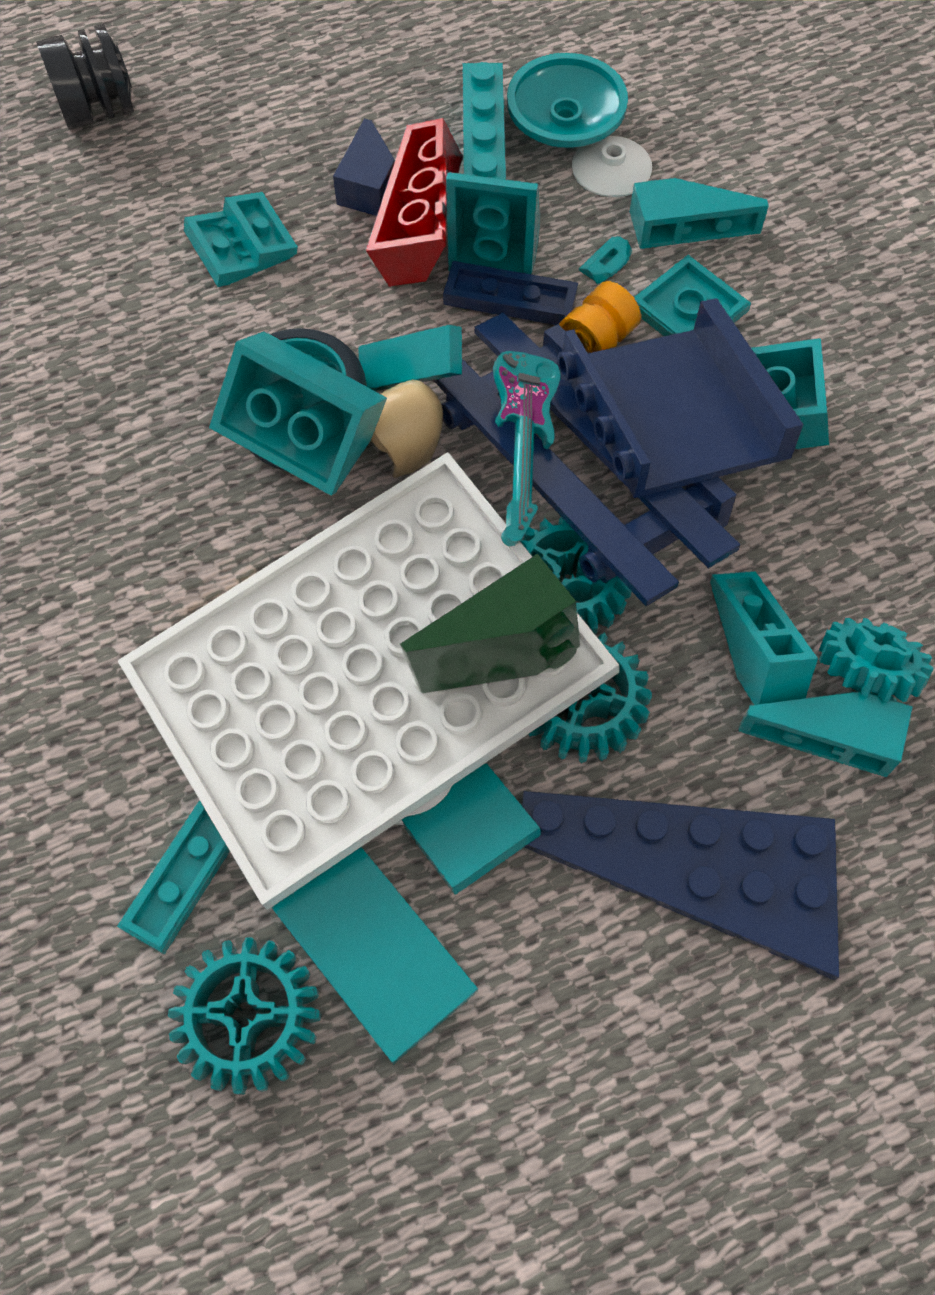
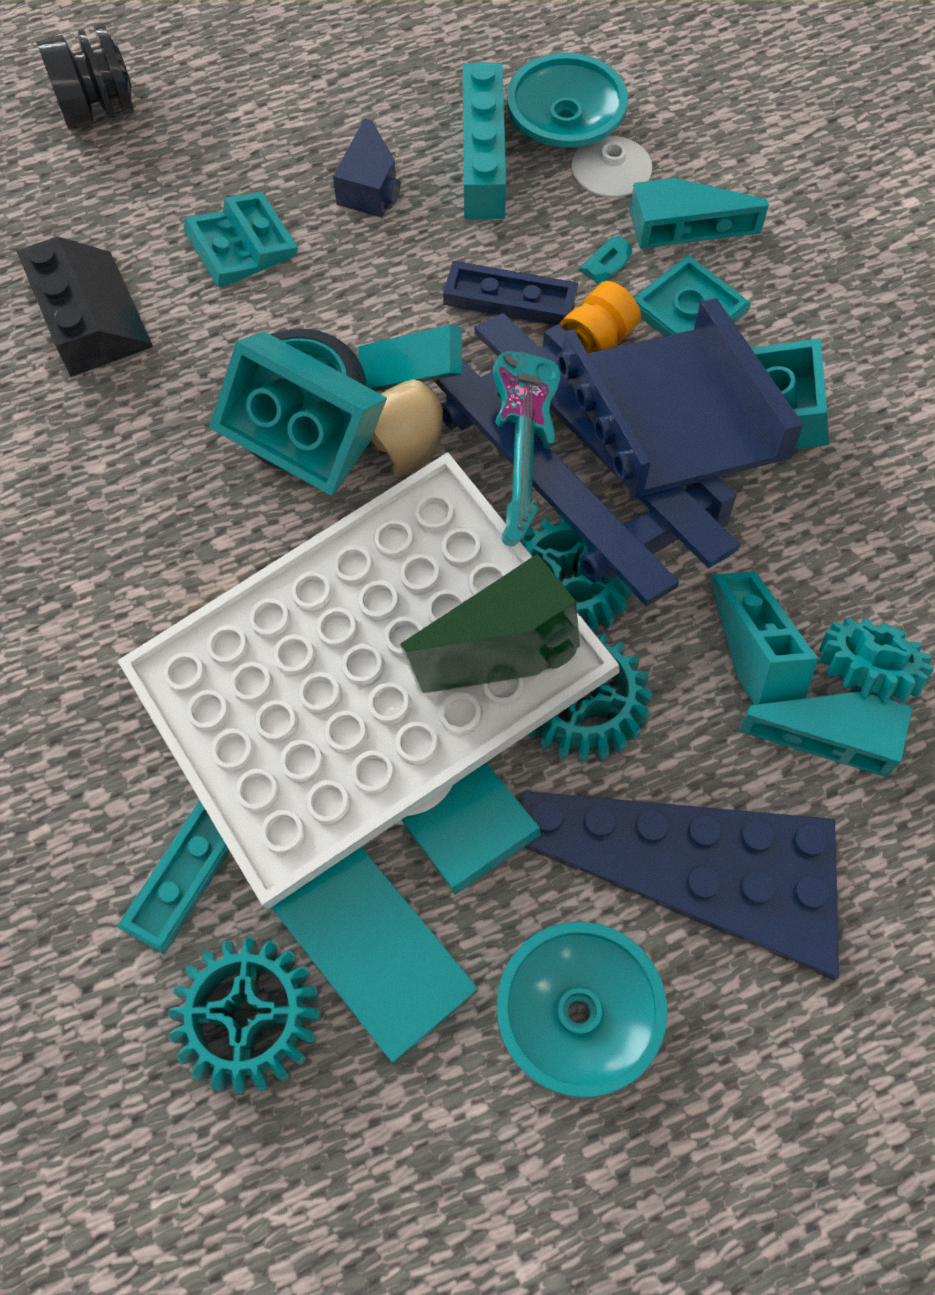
red wedge [366,118,463,287] -> none
teal slope [446,172,540,274] -> none
none -> black slope [16,236,153,377]
none -> teal dish [497,922,667,1098]

